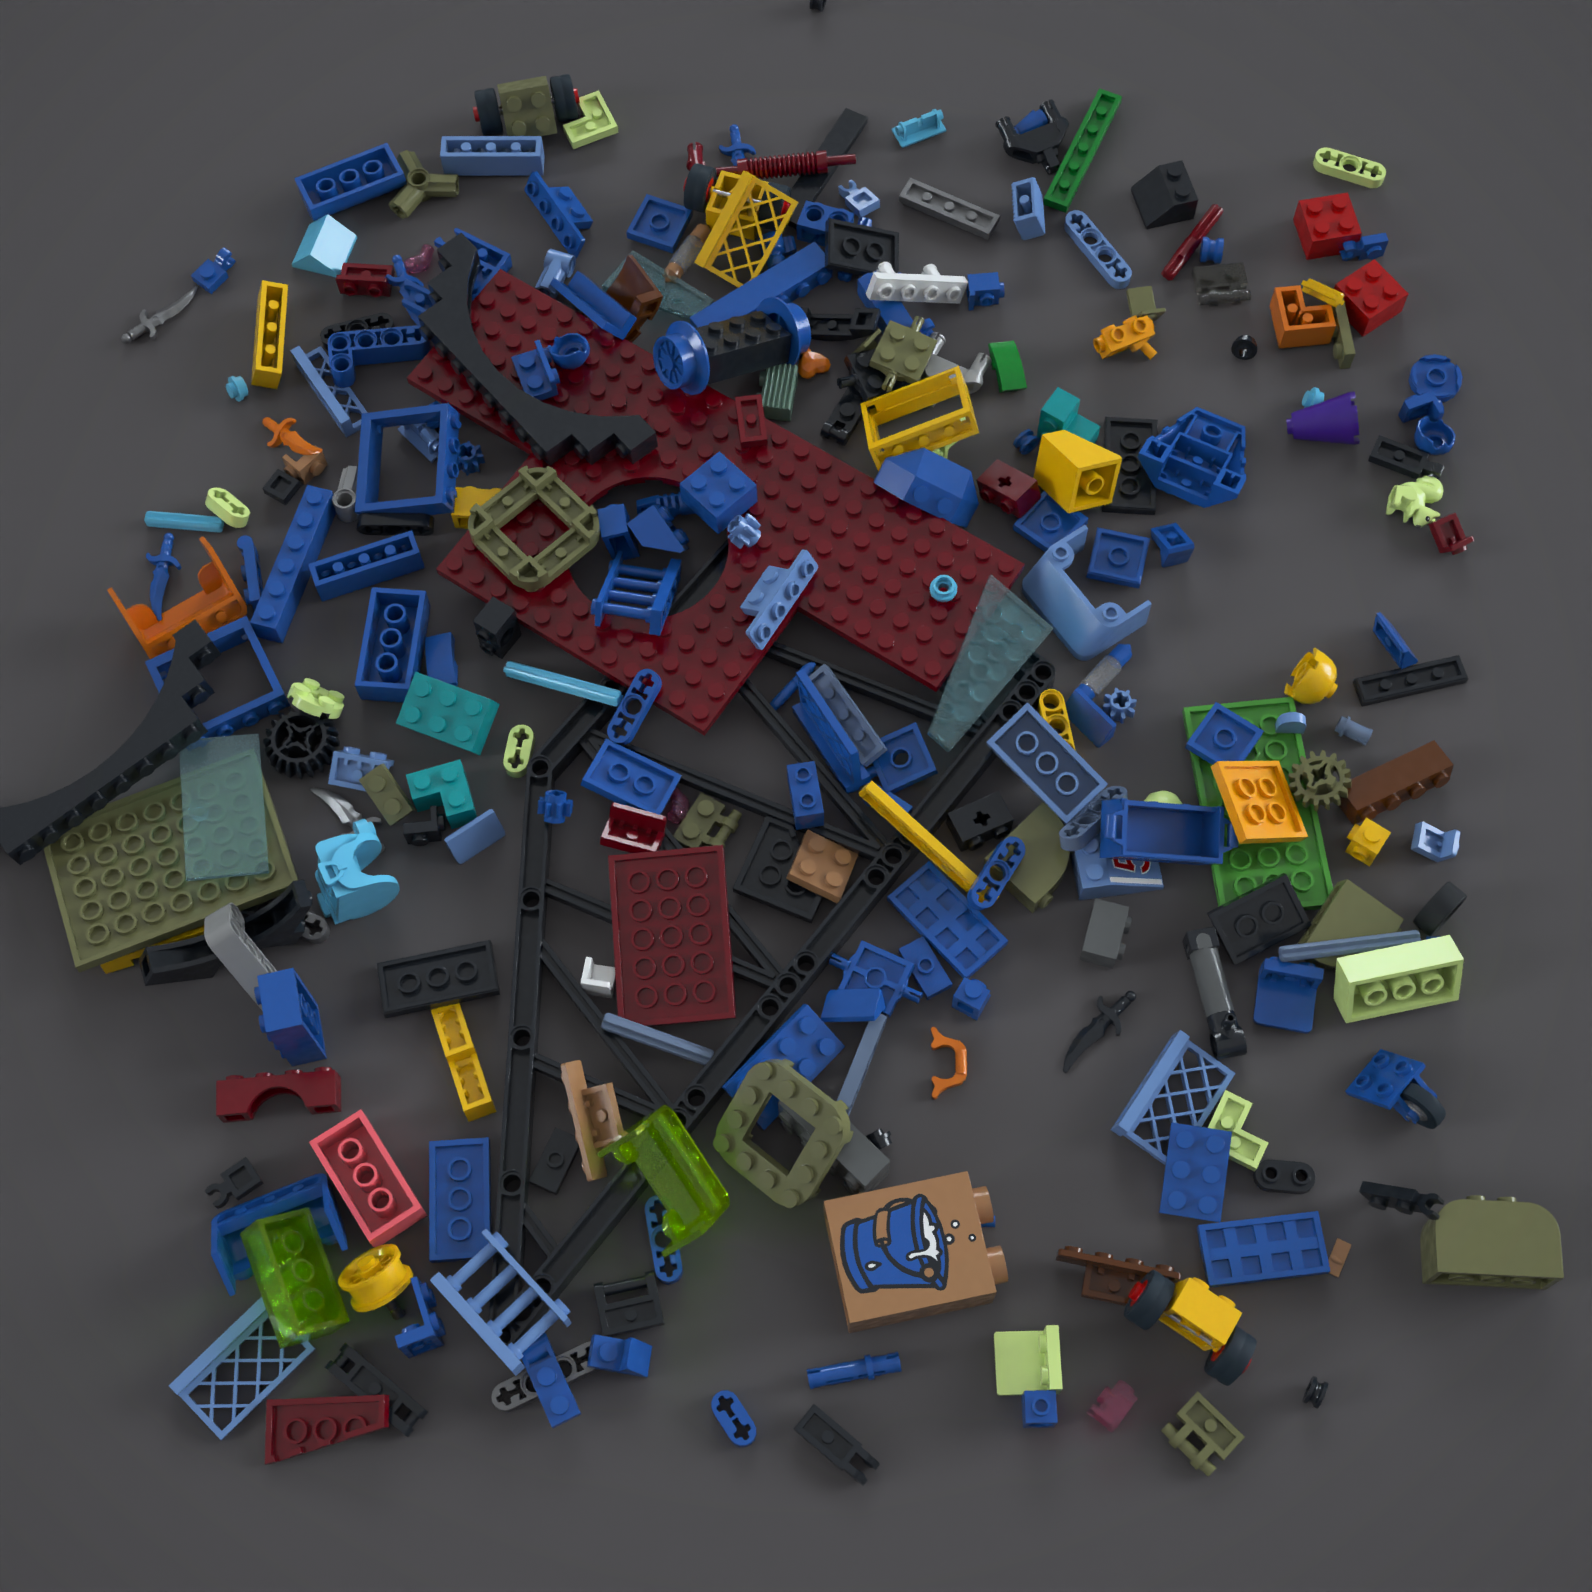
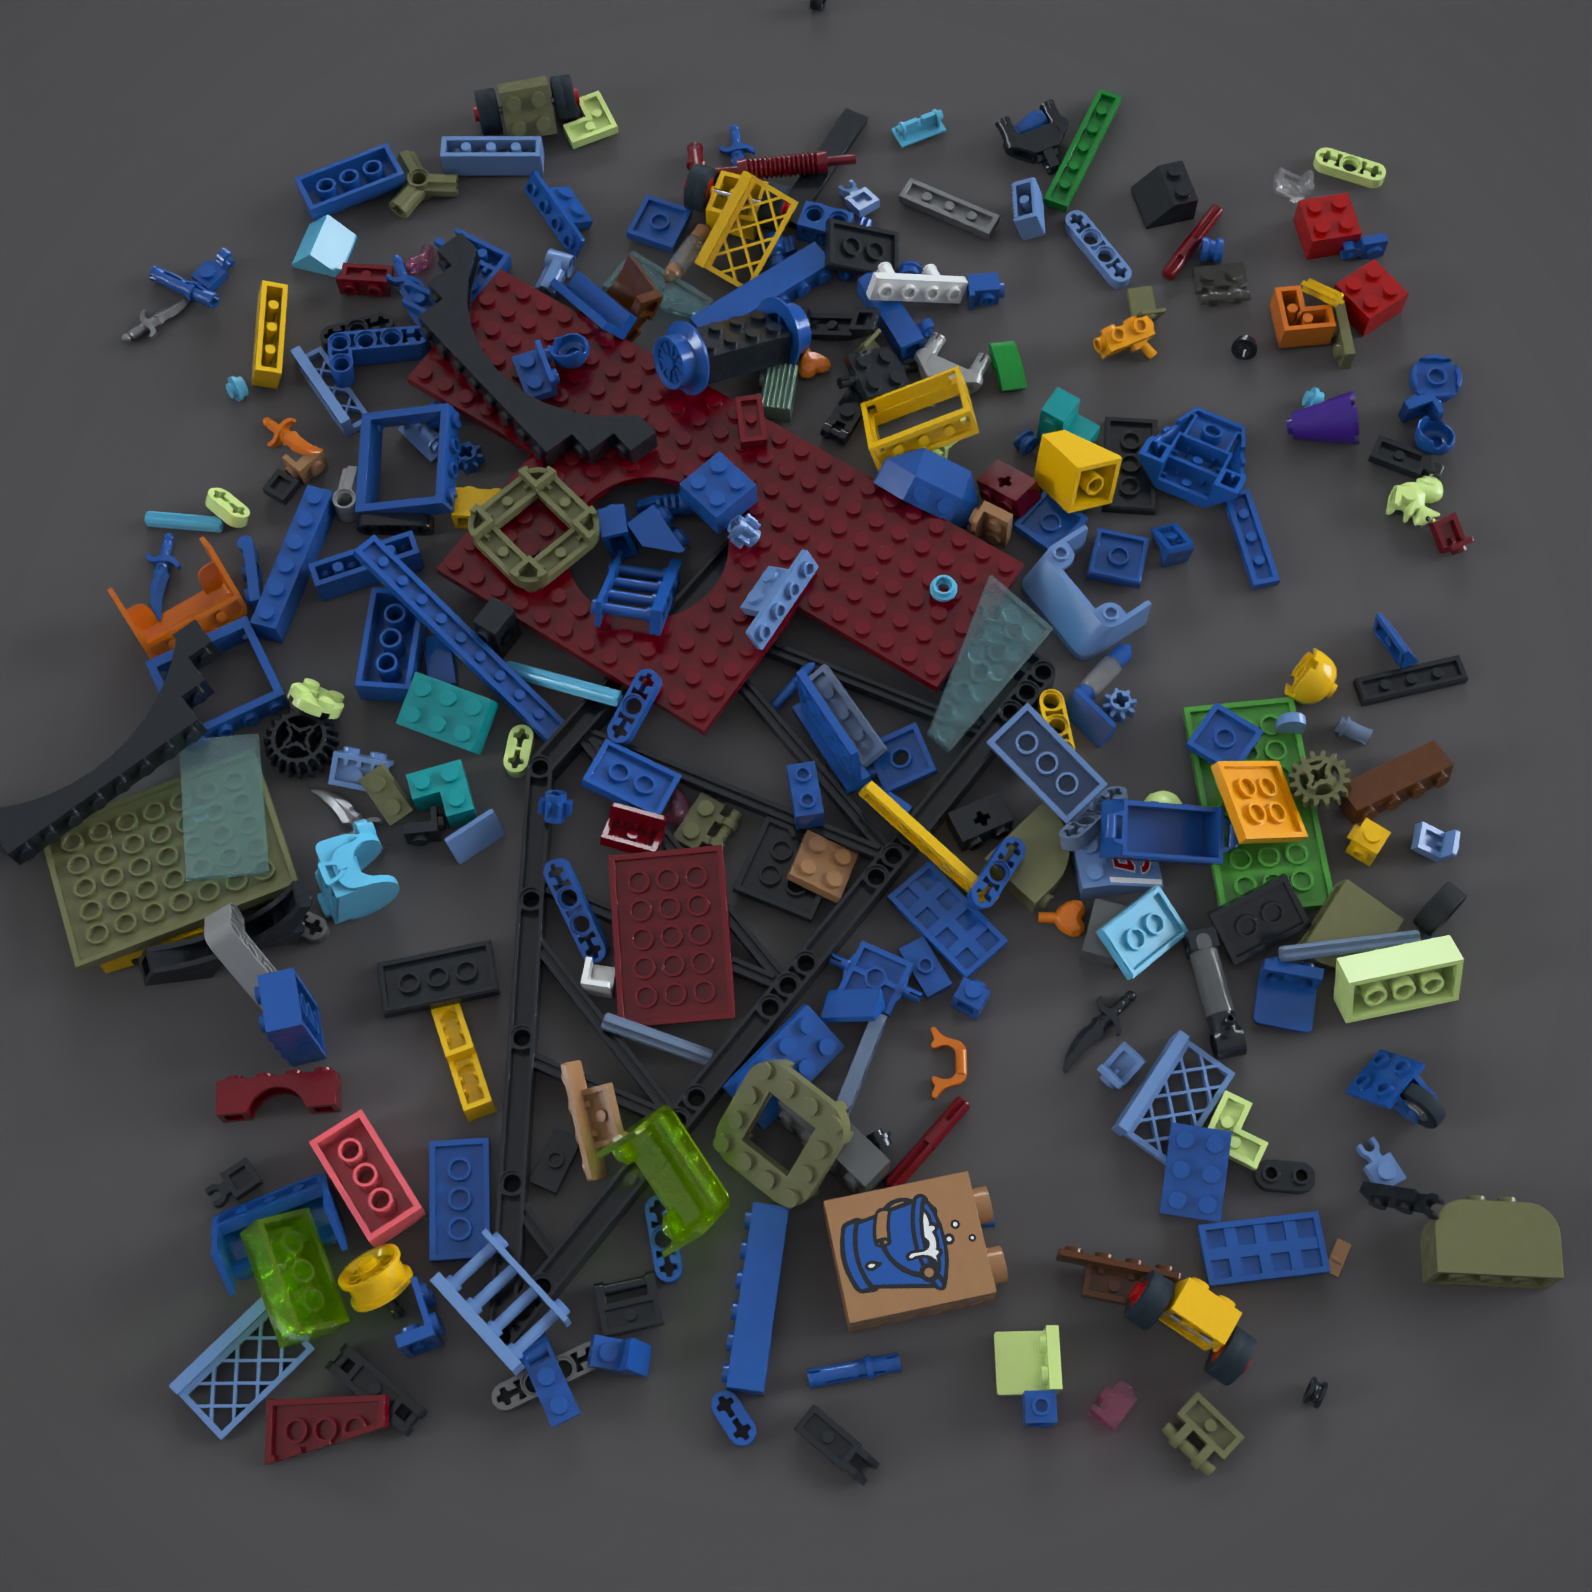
olive plate [869,316,938,392] -> none
none -> blue pin [149,265,220,309]
none -> blue plate [353,535,565,742]
none -> blue beam [543,858,610,963]
none -> blue brick [721,1202,790,1396]
none -> dark red axle [884,1096,970,1188]
none -> blue bush [899,260,922,274]
none -> medium nougat bracket [968,500,1013,547]
none -> orange rock [1038,900,1085,937]
none -> medium azure tile [1096,885,1189,980]
none -> medium blue bracket [1097,1042,1147,1089]
none -> blue plate [1223,488,1280,590]
none -> clear bracket [1273,167,1314,204]
none -> medium blue plate [1355,1136,1407,1186]

